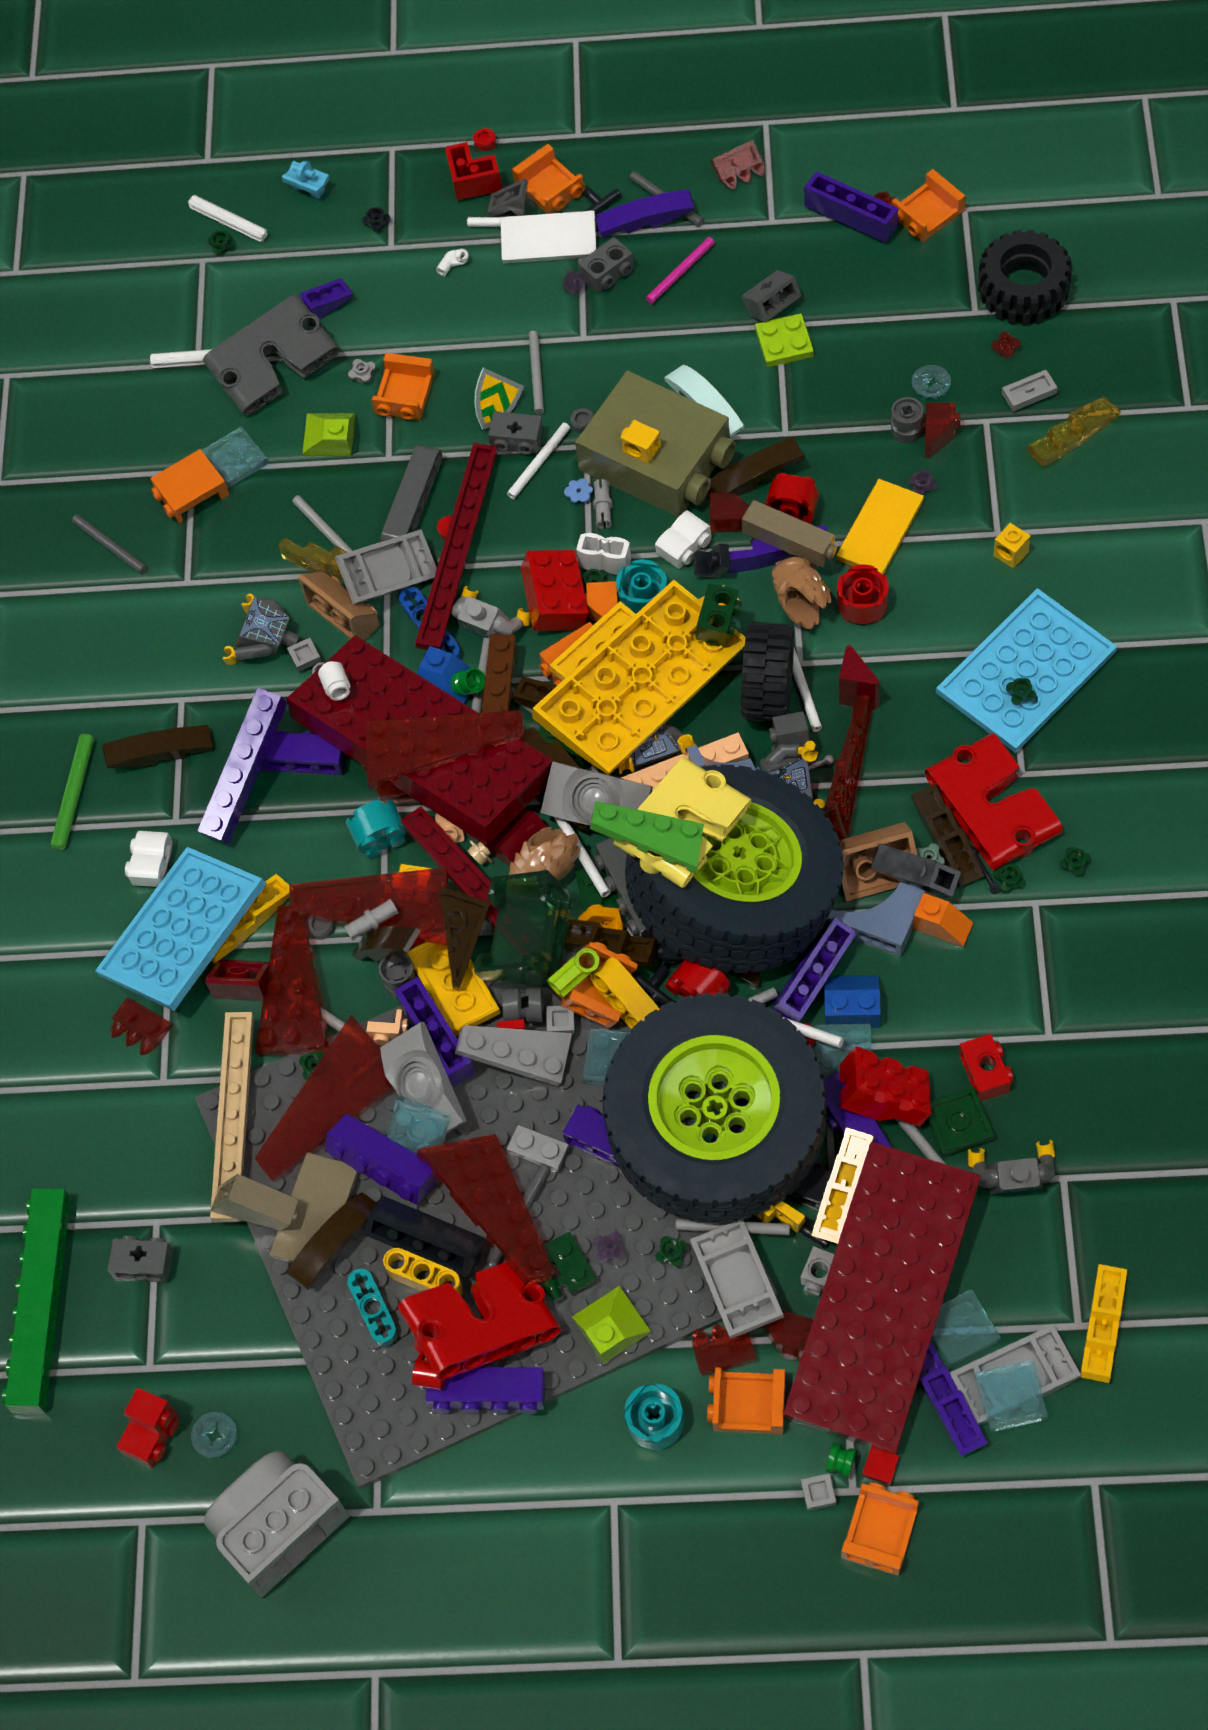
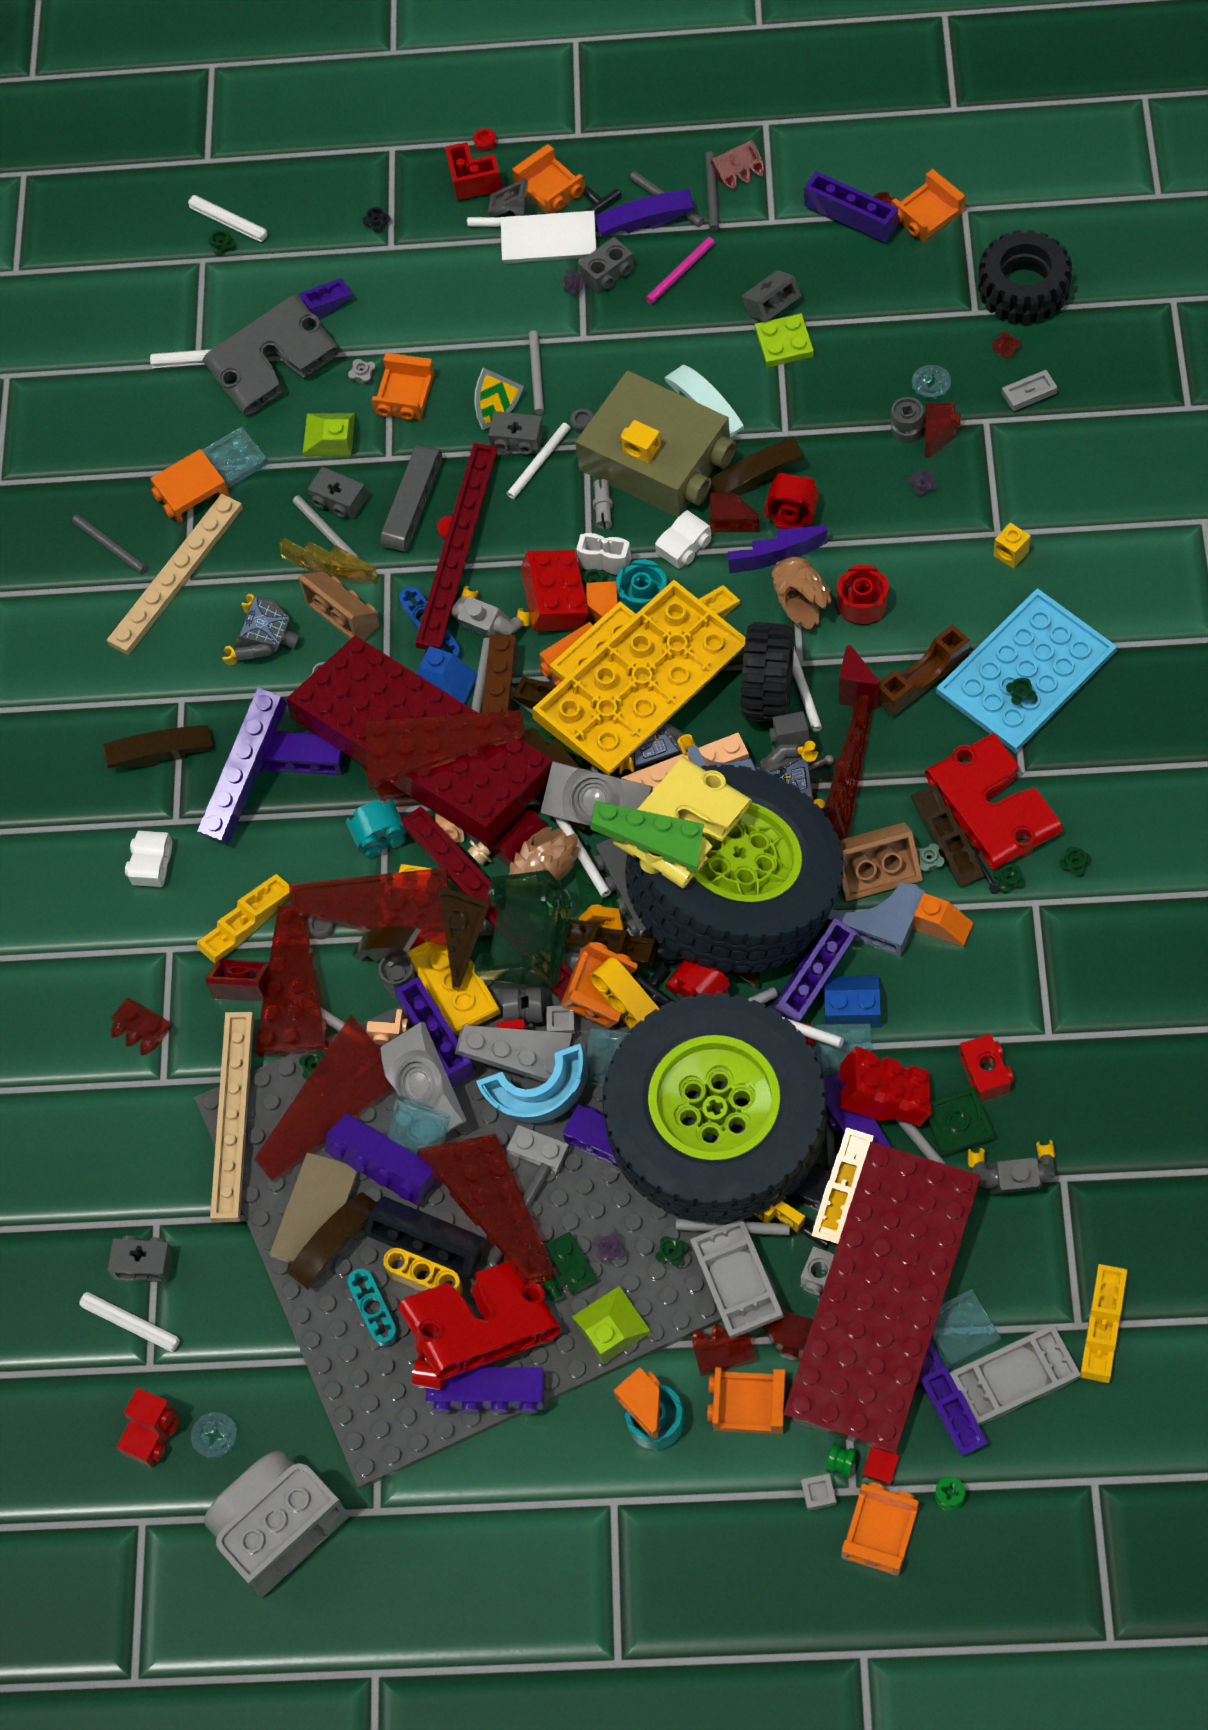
green brick [2,1189,71,1414] -> none
bright green axle [51,734,94,850] -> none
medium azure plate [95,847,266,1011] -> none
dark tan slope [211,1174,298,1230] -> none
medium azure hips [282,161,330,199] -> none
light grey plate [287,638,321,672] -> none
white brick [318,661,350,701] -> none
light grey slope [335,529,437,604] -> none
light grey pin [344,899,399,941] -> none
white arm [436,249,469,276] -> none
green wheel [450,668,485,696] -> none
lime piece [547,948,600,998] -> none
medium blue plant [564,479,593,503] -> none
black bracket [693,543,730,578] -> none
dark green brick [695,583,742,646] -> none
dark tan brick [742,500,837,570] -> none
yellow tile [836,479,924,575] -> none
black slope [870,844,961,899] -> none
clear light blue plate [974,1360,1048,1432] -> none
clear yellow slope [1027,396,1121,467] -> none
none -> white axle [79,1292,180,1352]
none -> tan plate [107,494,243,656]
none -> dark grey brick [307,467,368,520]
none -> medium azure brick [476,1044,589,1123]
none -> orange slope [613,1367,661,1441]
none -> dark grey bar [705,151,719,231]
none -> reddish brown arch [879,624,971,717]
none -> green wheel [935,1476,965,1512]

